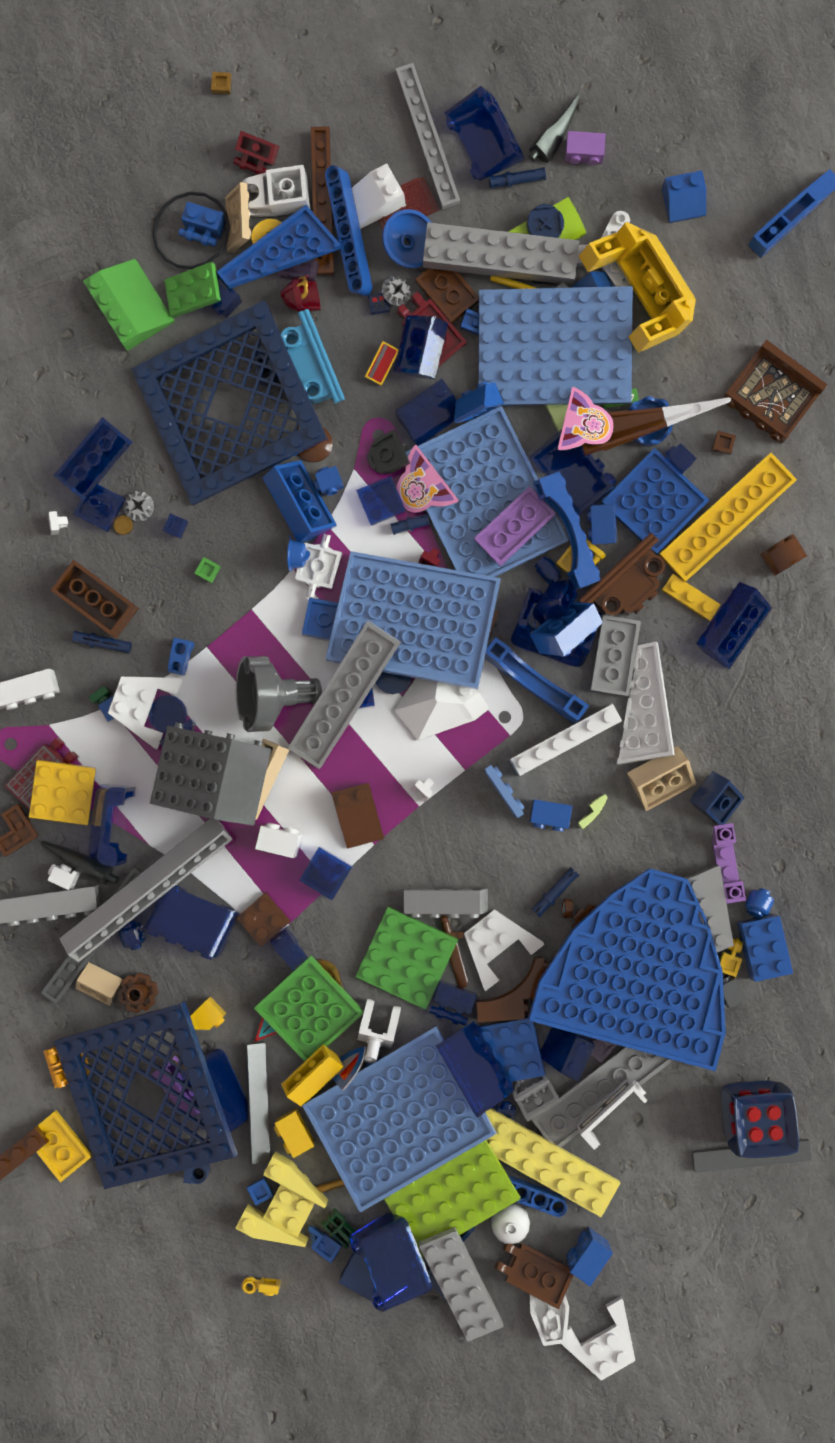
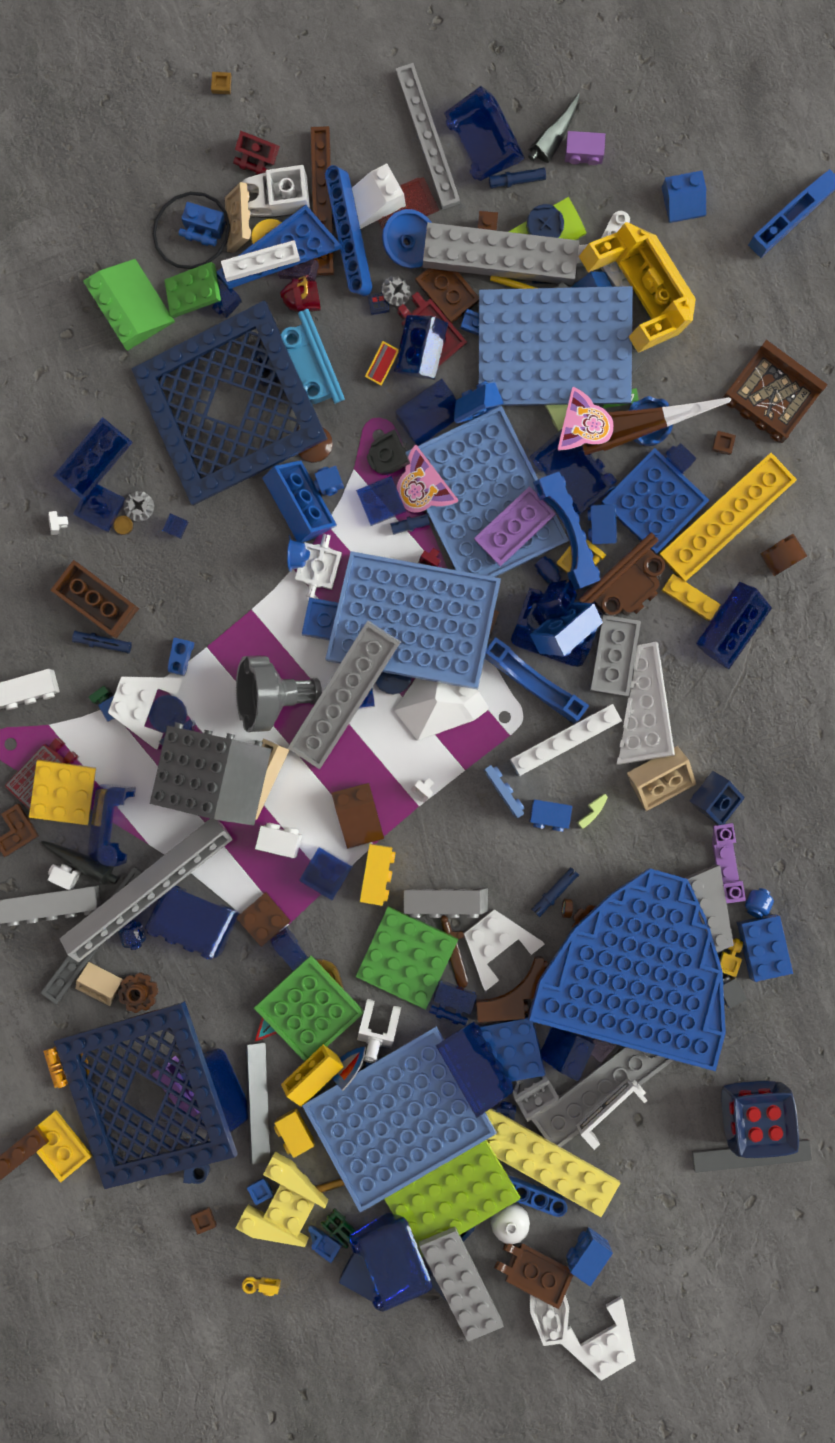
yellow slope [190,996,226,1030] -> none
bright green plate [194,557,221,583] -> none
none -> reddish brown plate [190,1207,217,1235]
none -> white plate [221,240,300,282]
none -> yellow brick [360,843,396,906]
none -> reddish brown brick [478,211,498,231]

